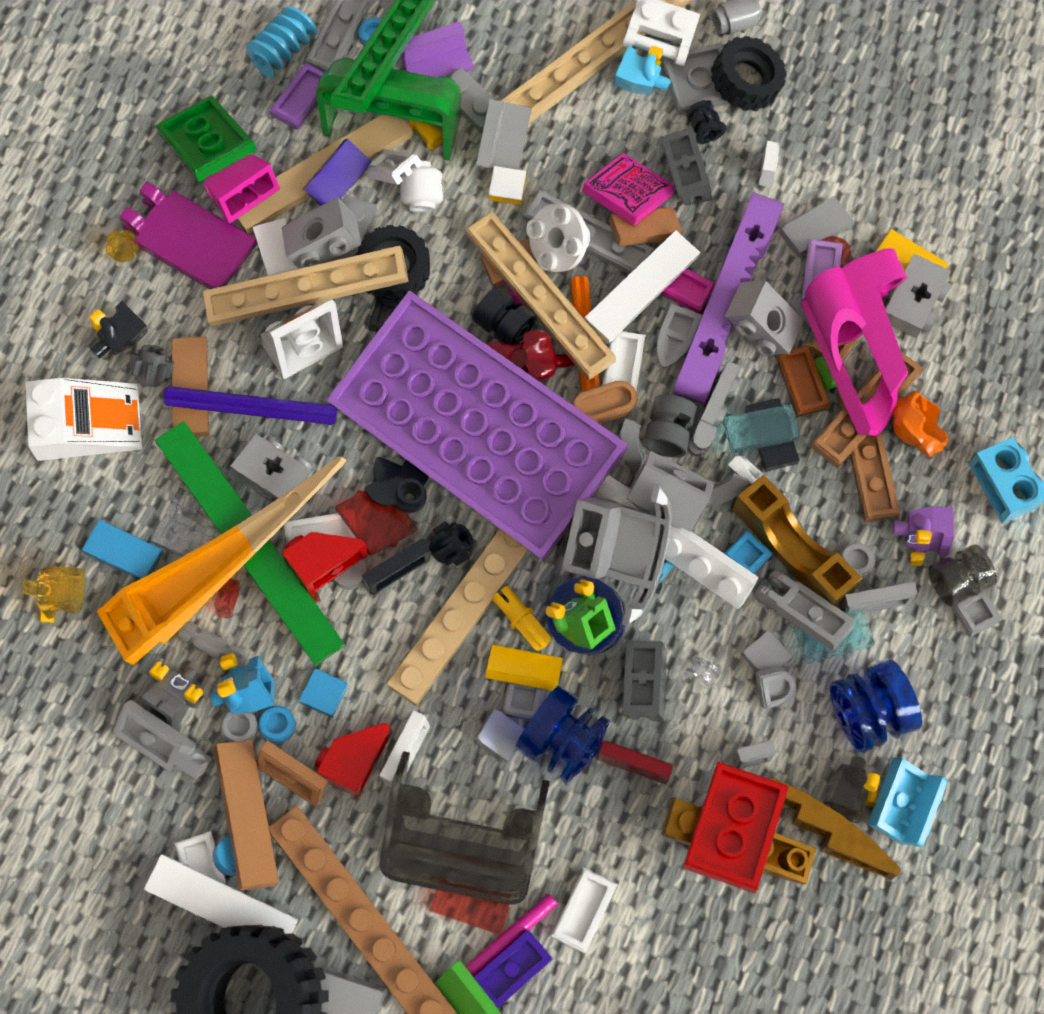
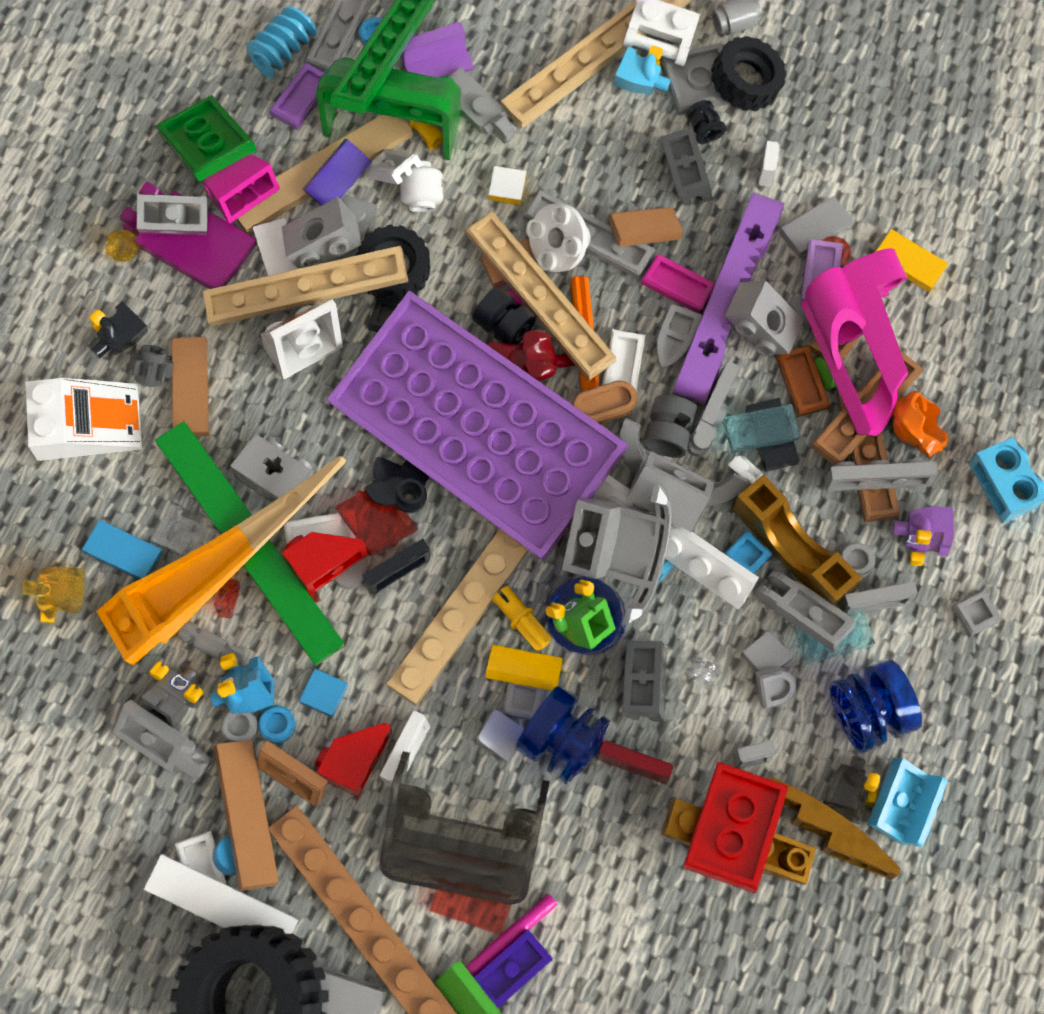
dark purple axle [163,386,337,425] -> none
black gear [429,521,473,566] -> none
light grey panel [476,99,531,170] -> none
white tile [551,868,618,954] -> none
dark pink tile [582,153,675,226] -> none
white tile [584,231,700,344] -> none
light grey brick [886,254,952,338] -> none
clear smoke wheel [928,544,997,607] -> none
none -> light grey brick [137,194,208,235]
none -> light grey plate [825,458,938,492]

